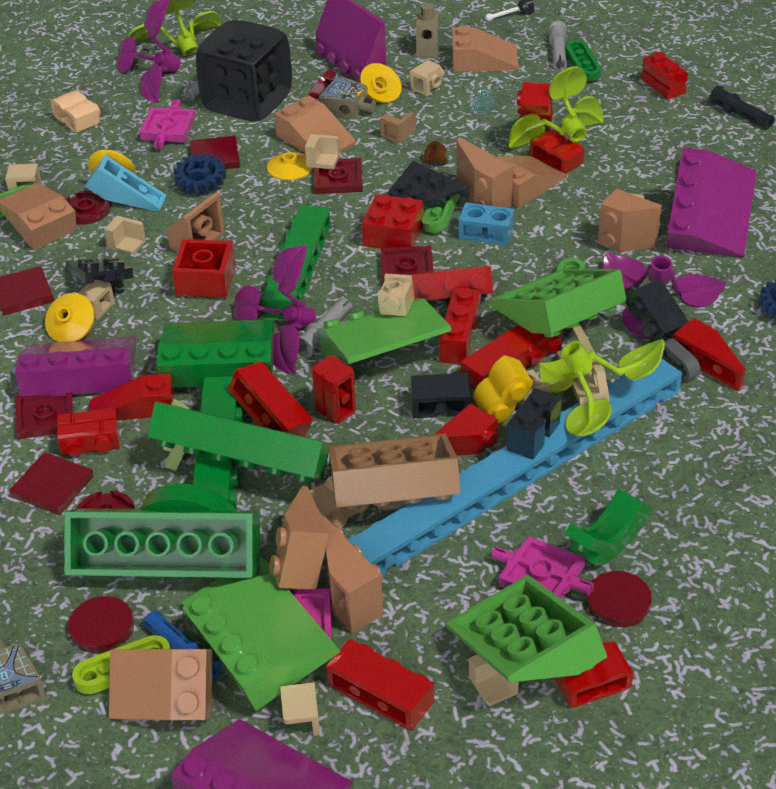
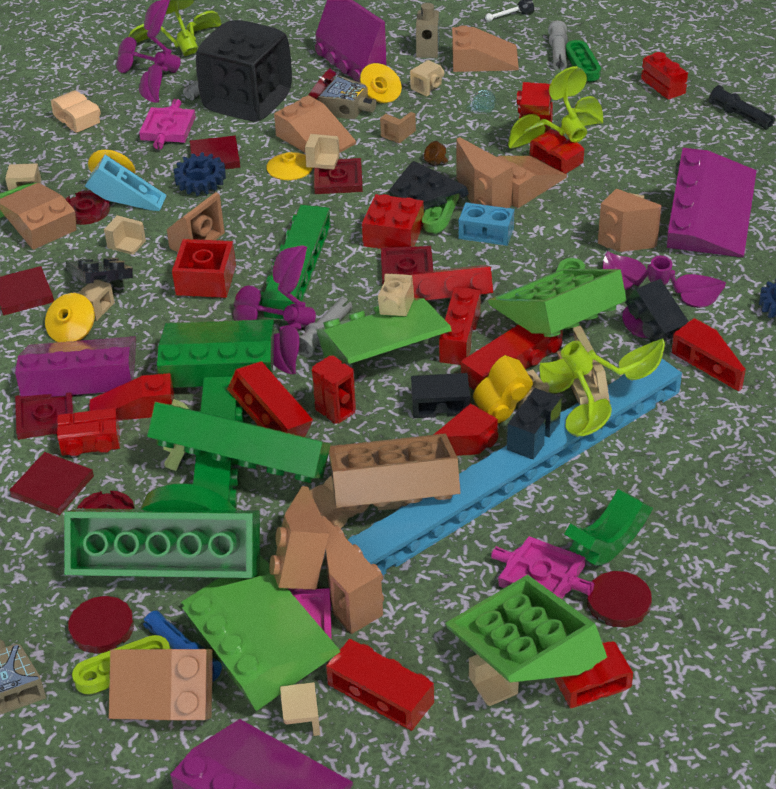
dark grey beam [662,338,700,382] -> none

